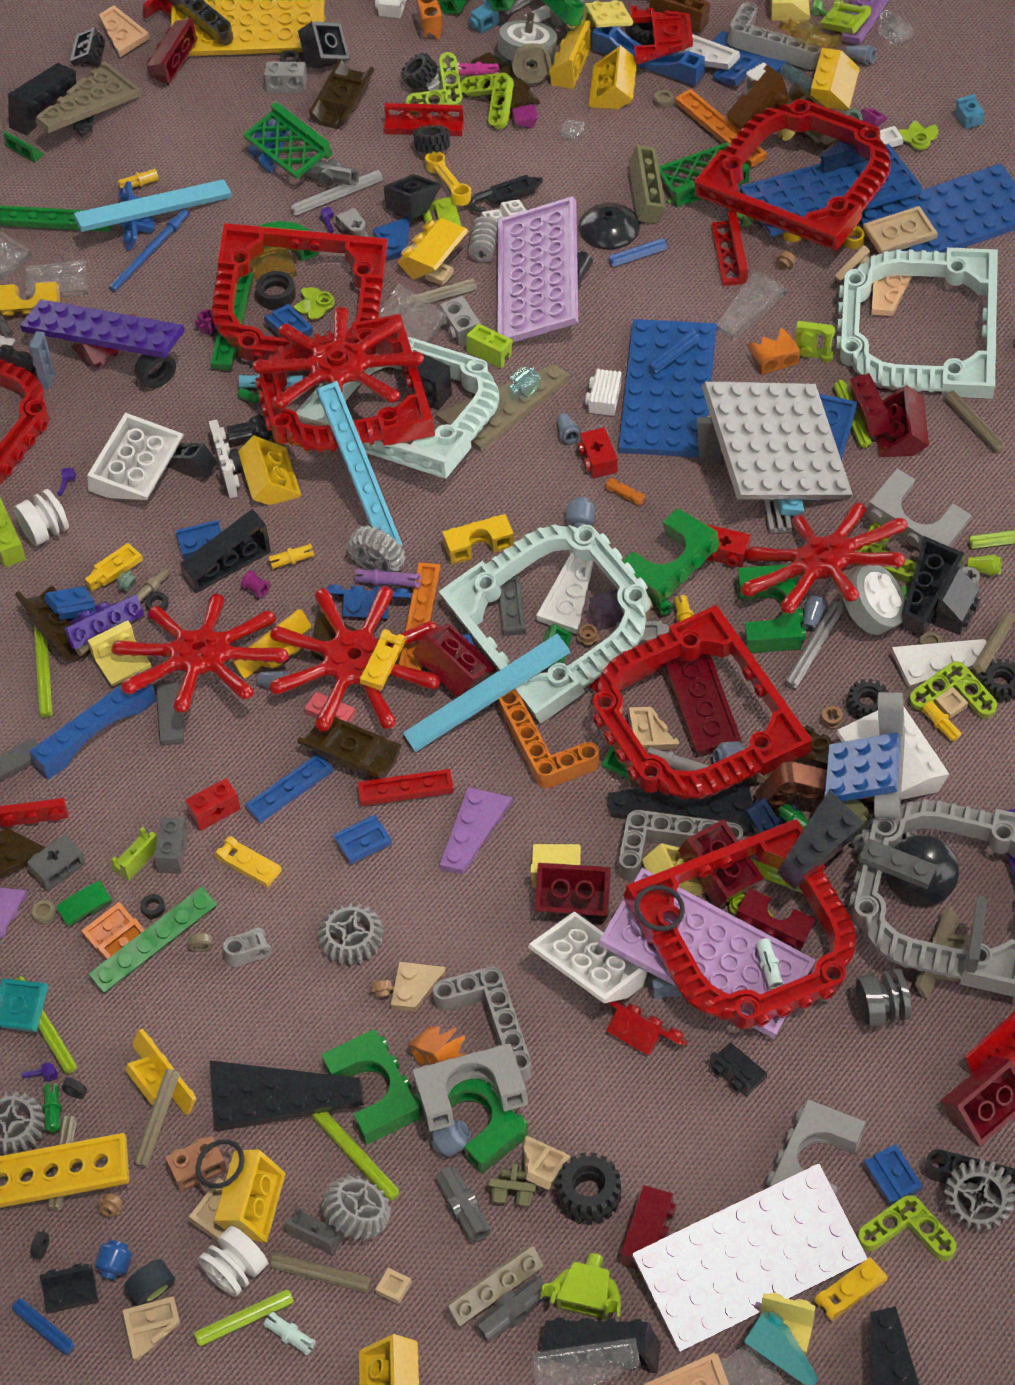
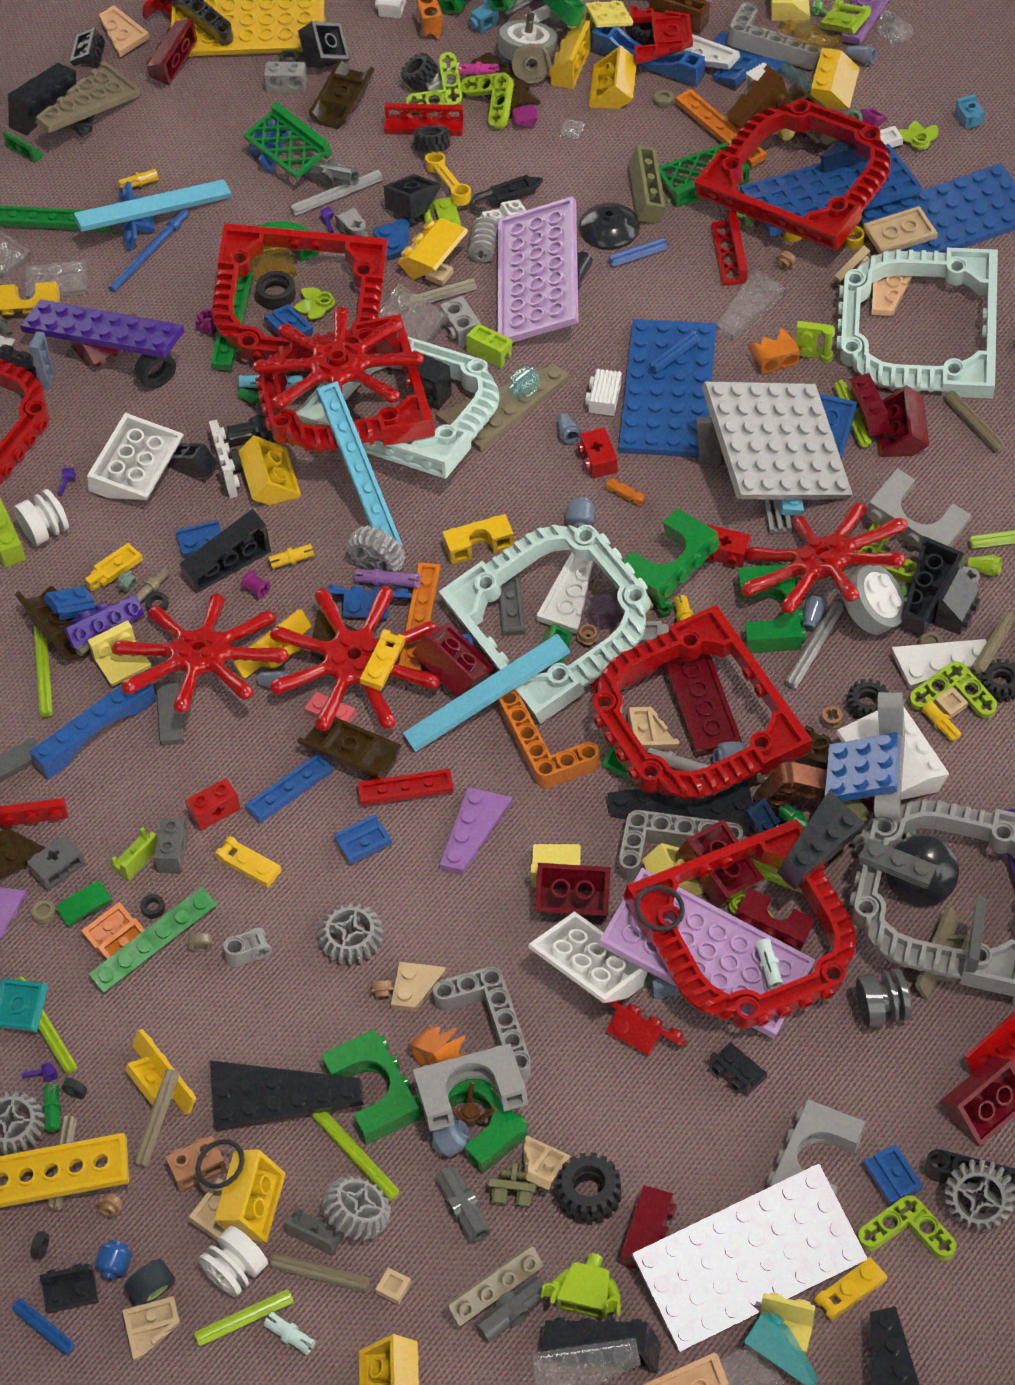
none -> reddish brown plant [452,1081,497,1127]

